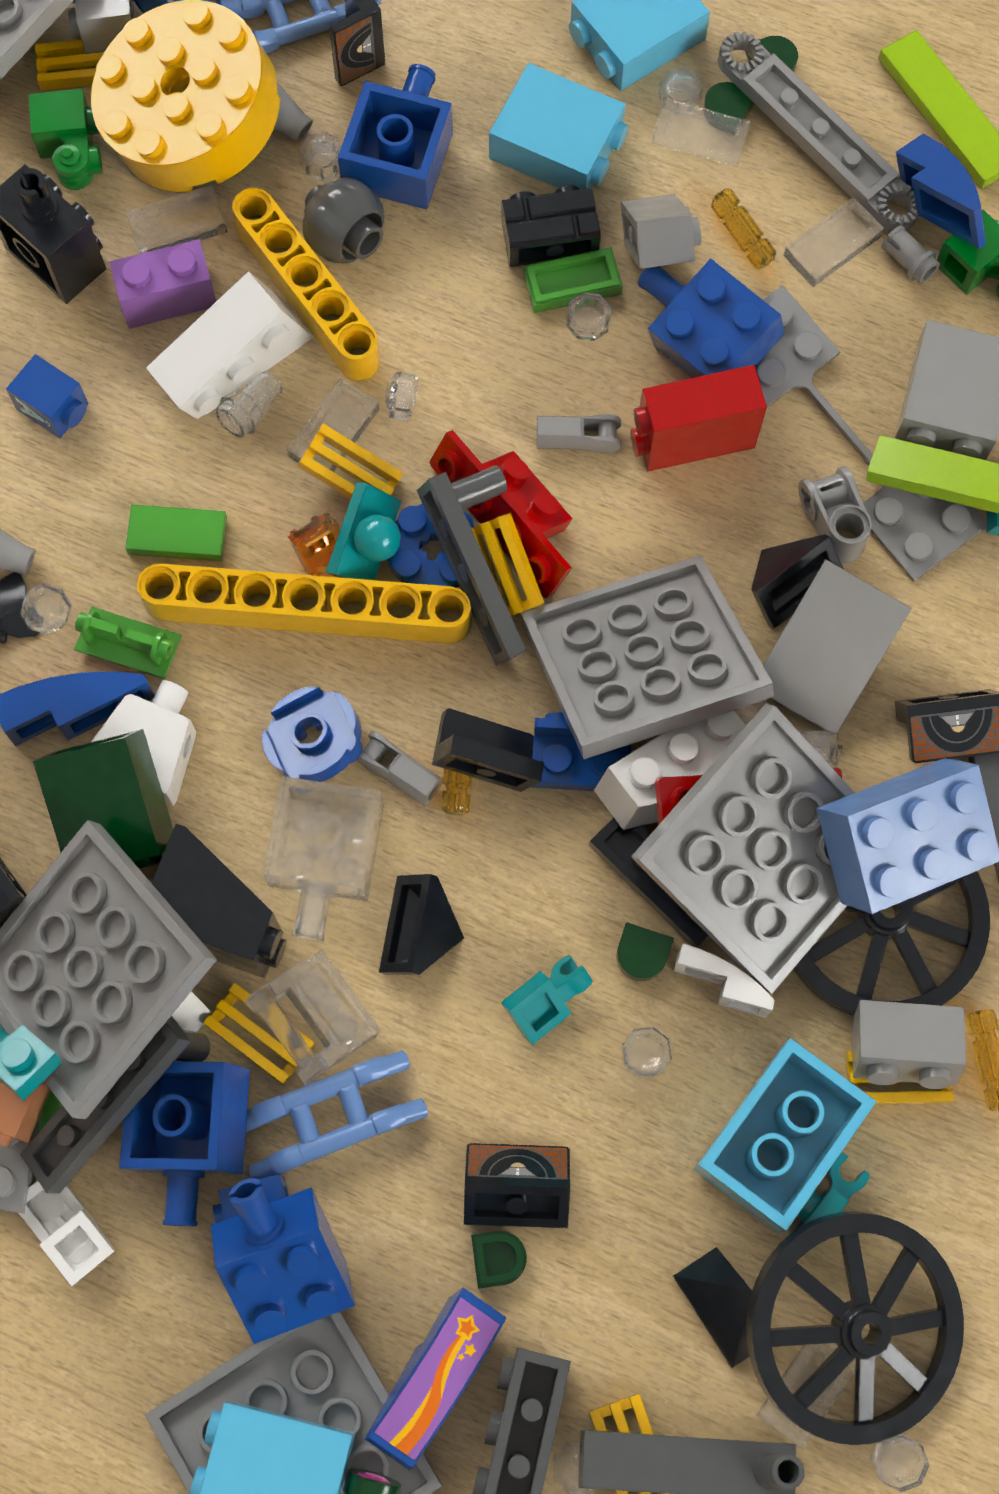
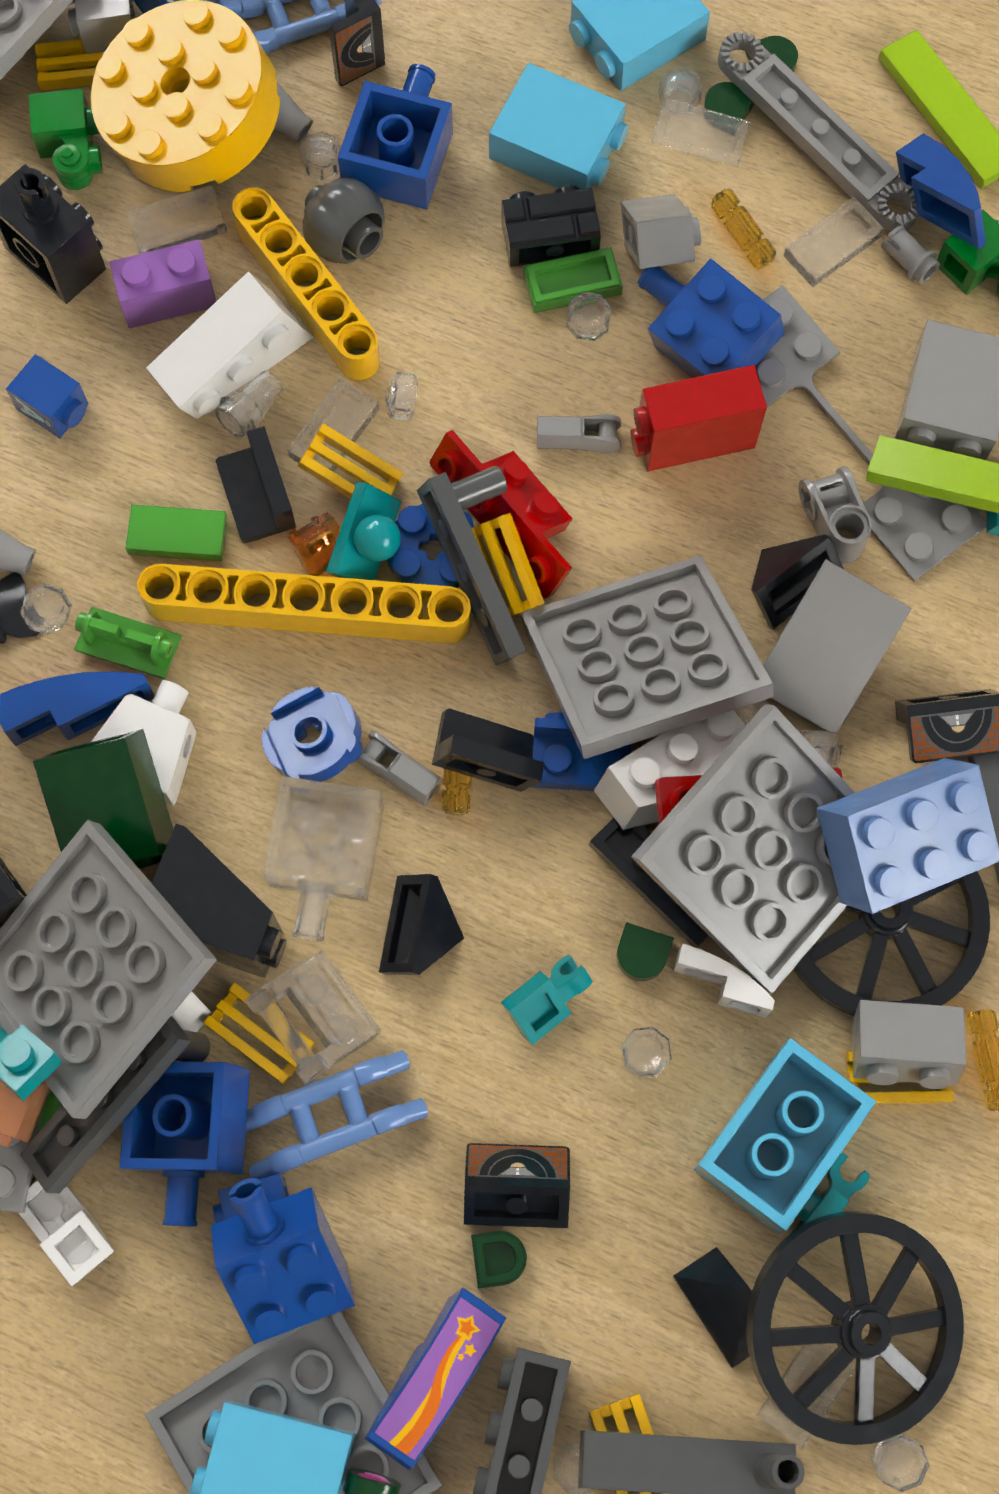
none -> black panel [216,426,296,543]

